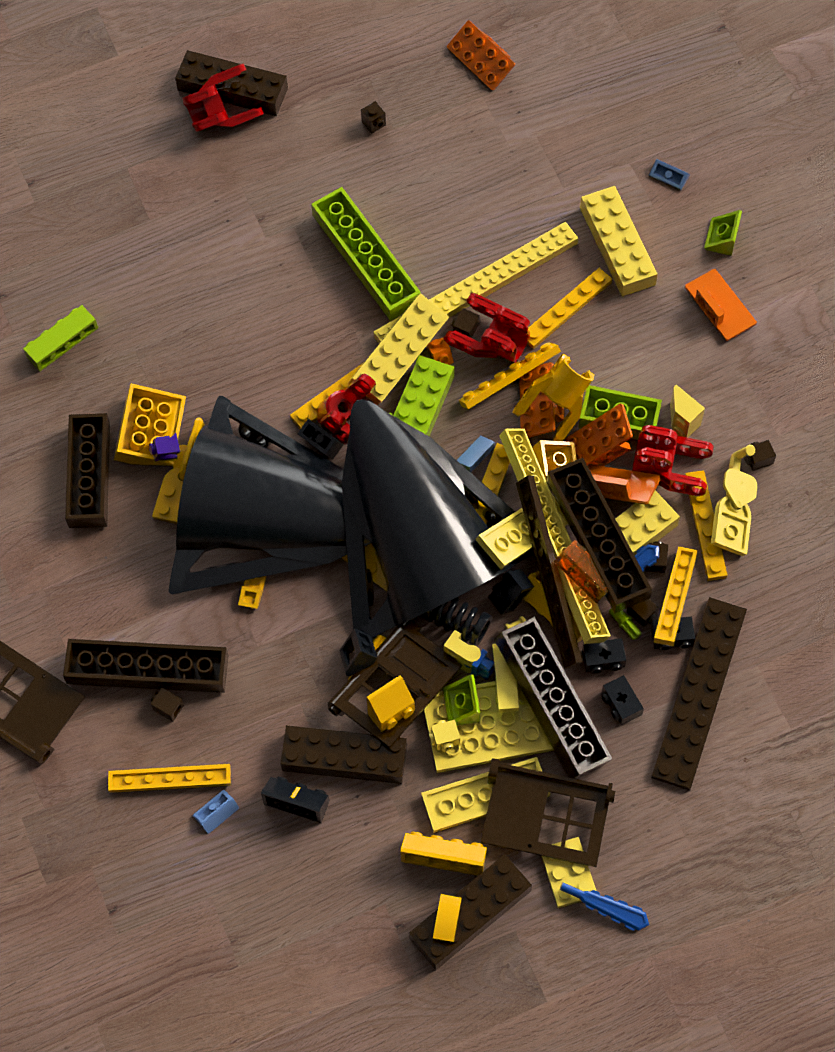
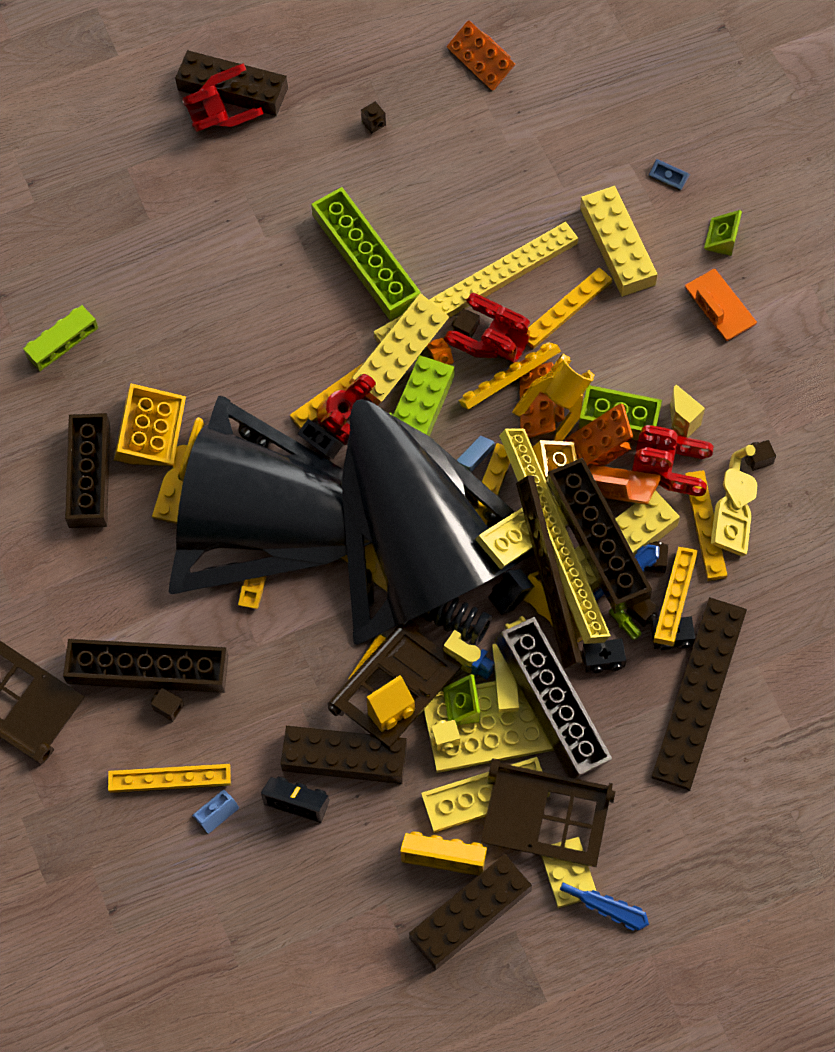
dark purple window [149,432,180,461] -> none
black tile [339,628,377,676] -> none
yellow slope [433,894,462,942] -> none
clear orange slope [553,540,608,603] -> none
black brick [601,675,644,726] -> none

